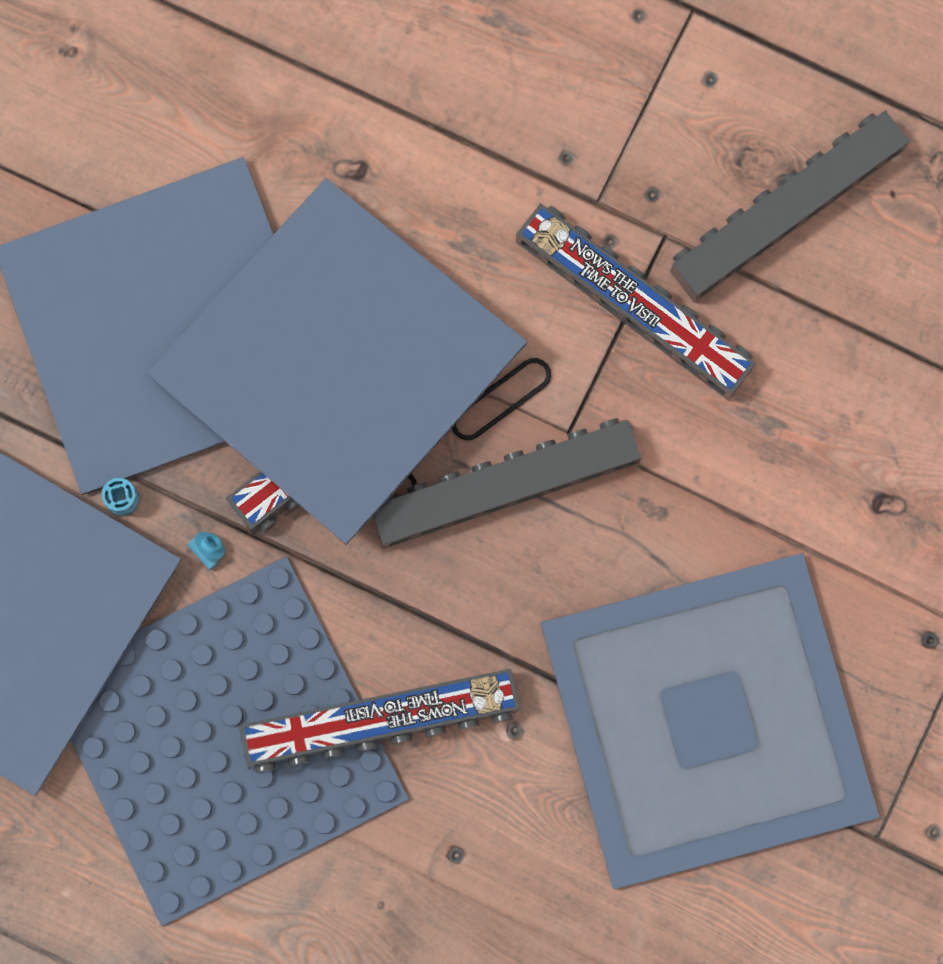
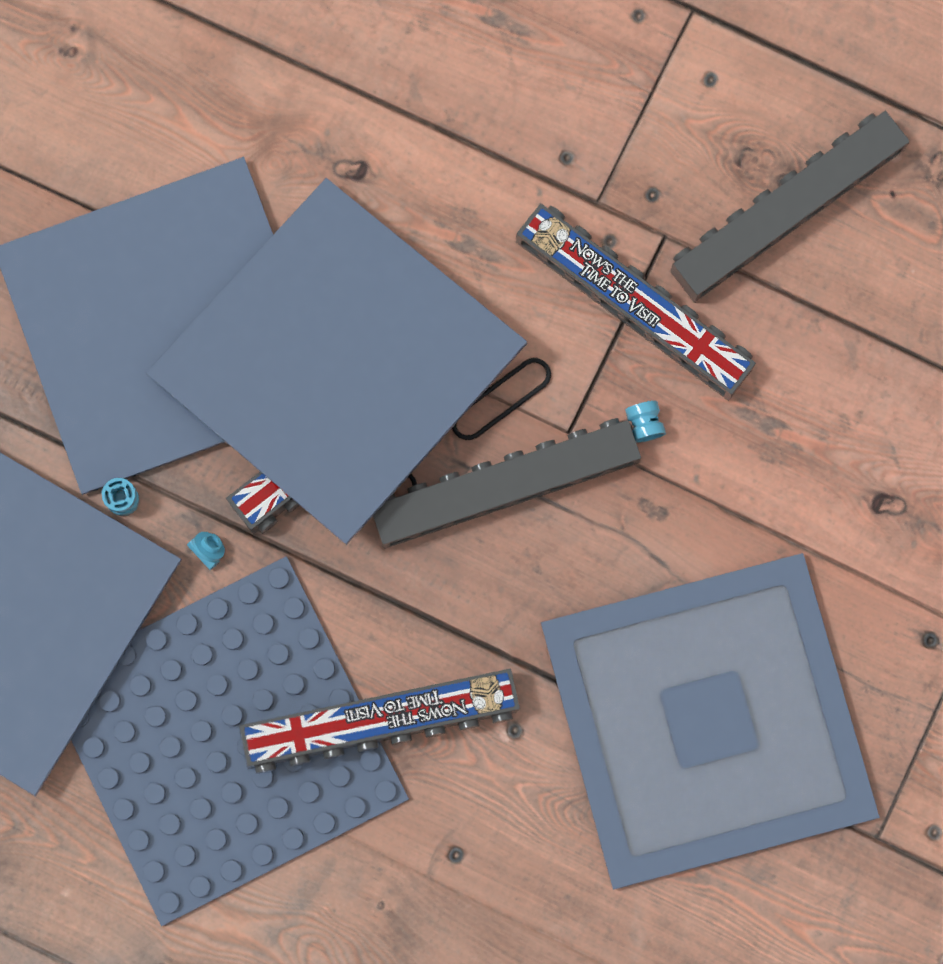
none -> medium azure wheel [625,400,666,443]

